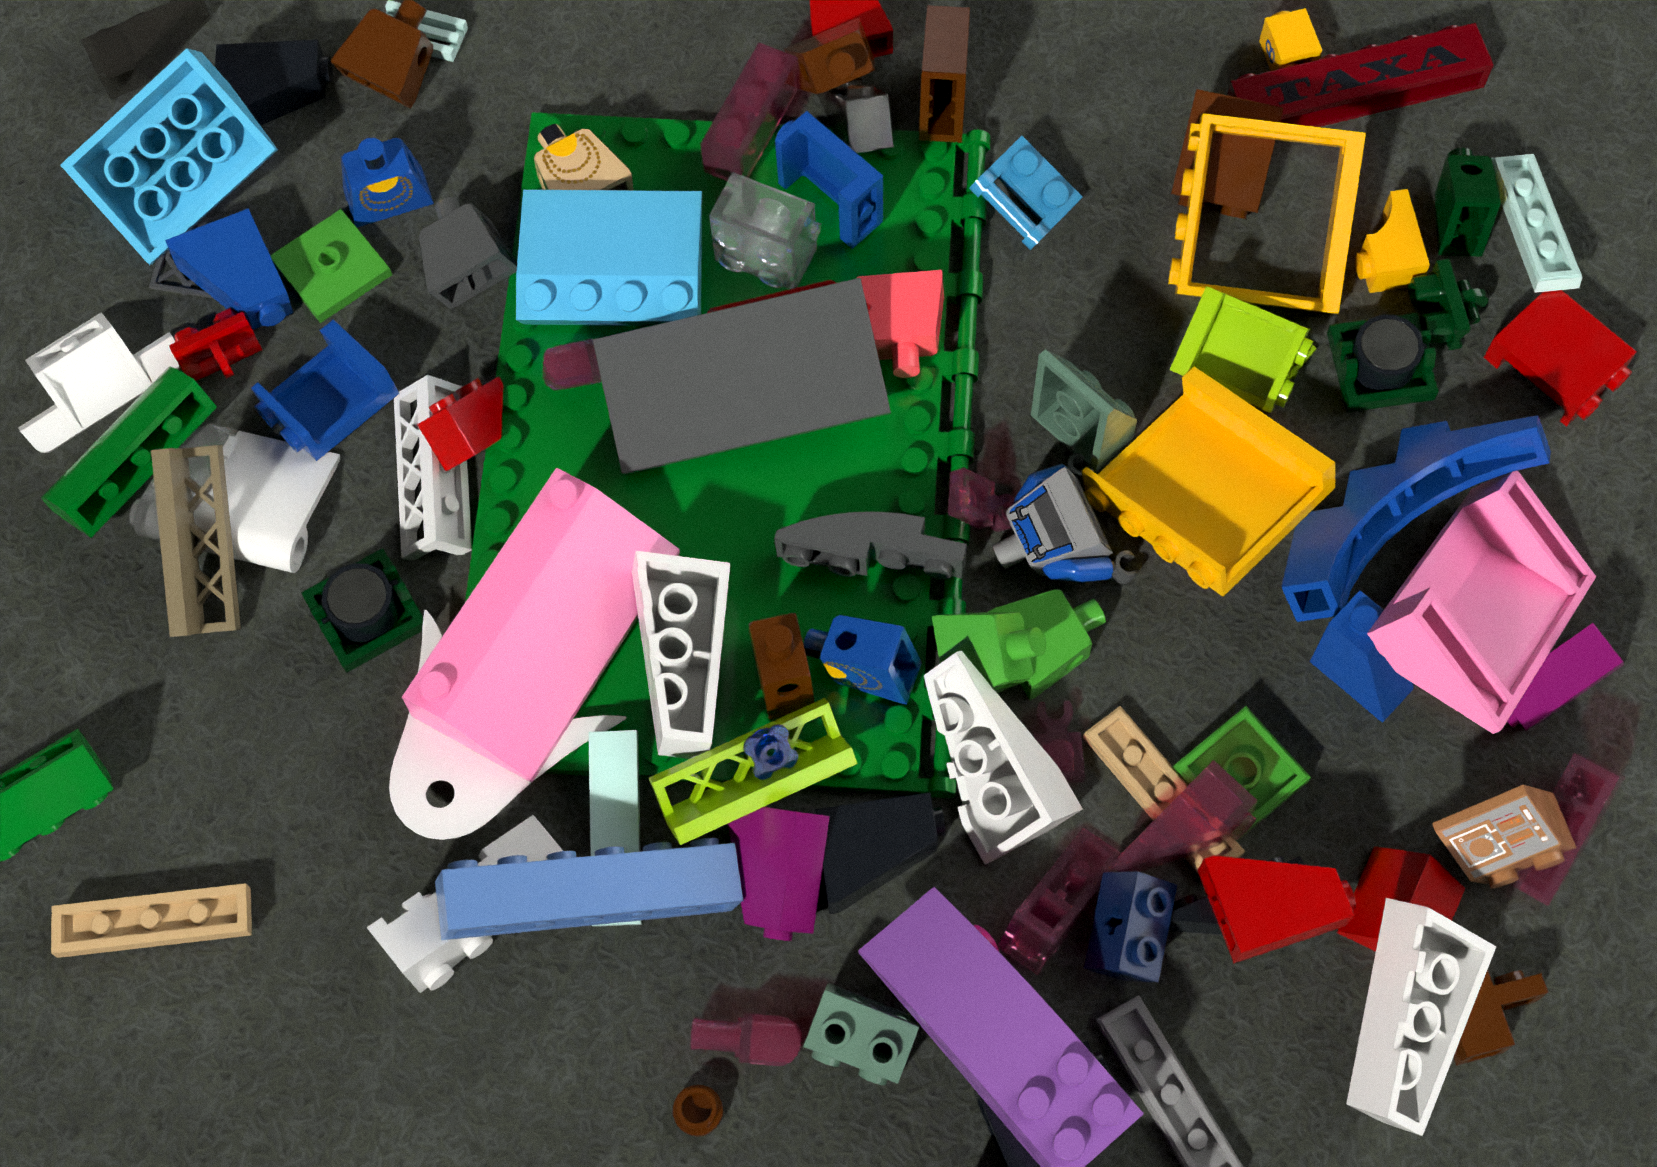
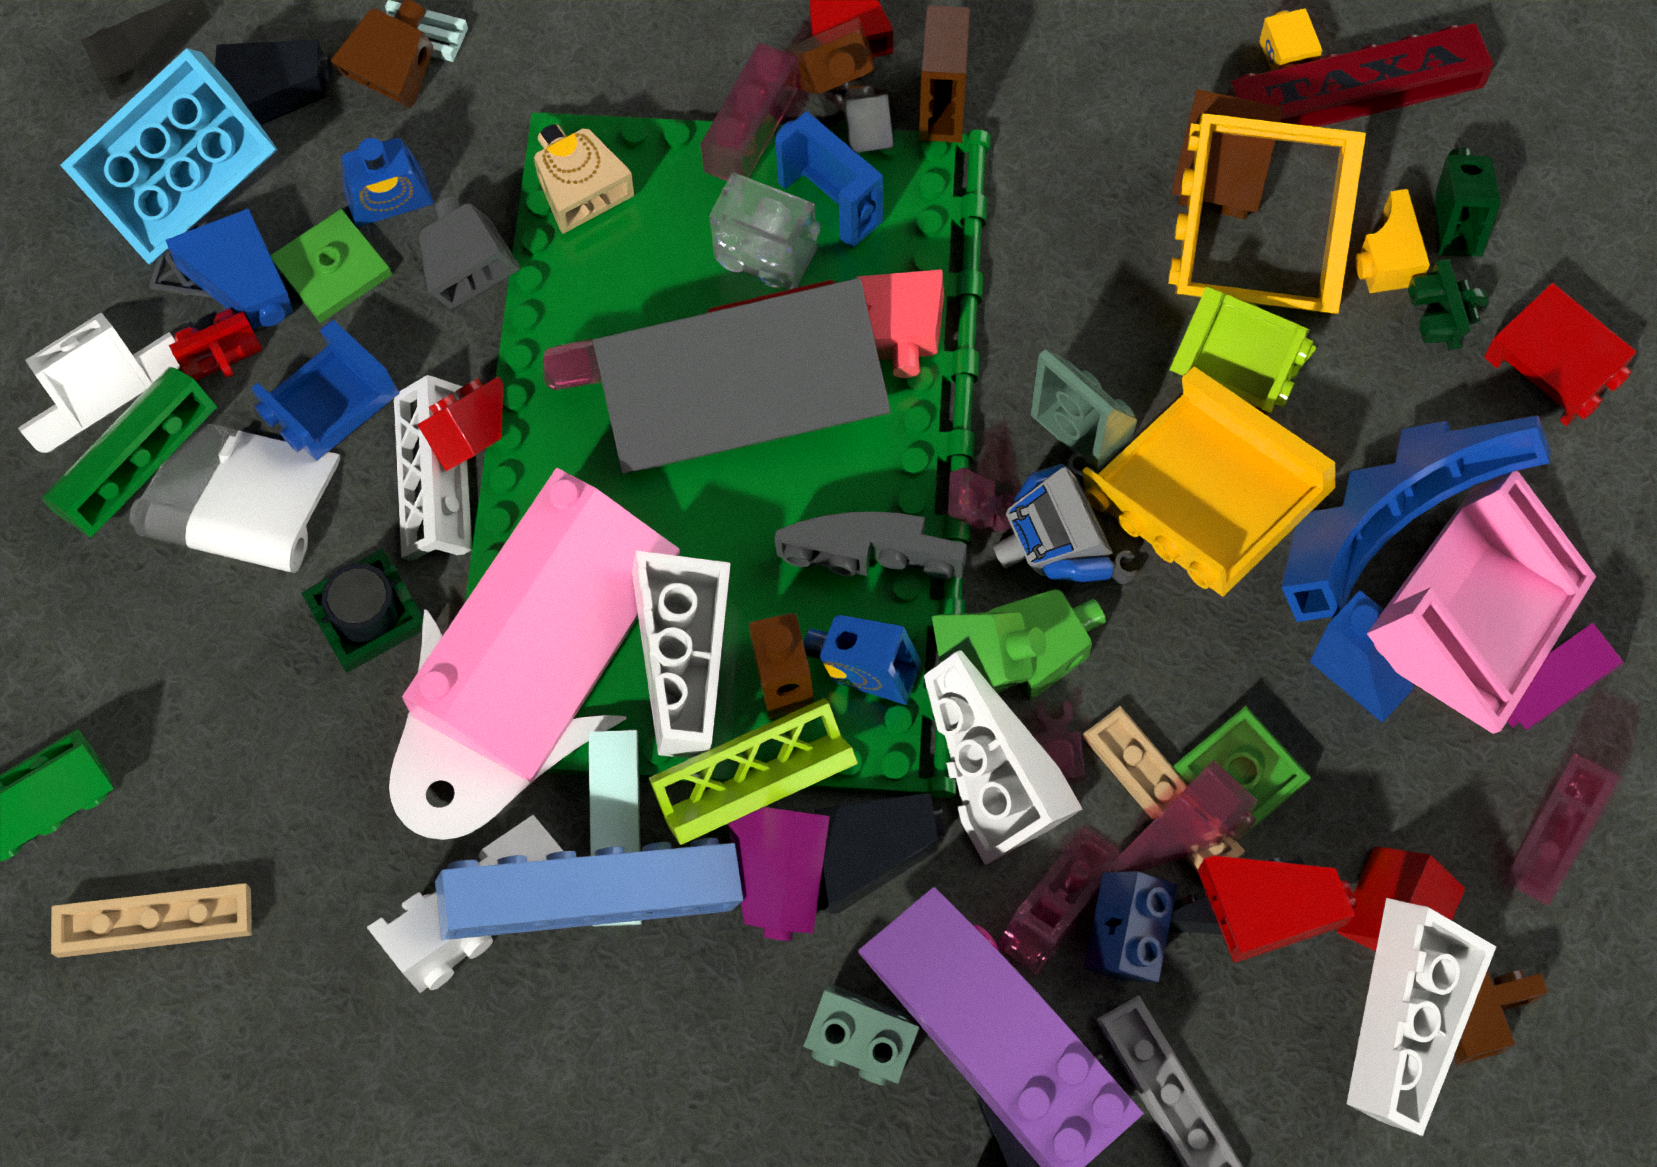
dark tan fence [151,445,241,637] -> none
medium azure slope [516,190,702,326] -> none
reddish brown plate [673,1085,723,1137] -> none
clear pink arm [690,1013,803,1066] -> none
clear blue plate [743,724,798,780] -> none
dark azure plate [969,136,1083,250] -> none
piece [1327,313,1439,412] -> none
medium nougat slope [1432,785,1577,889] -> none
light aqua tile [1491,154,1583,293] -> none

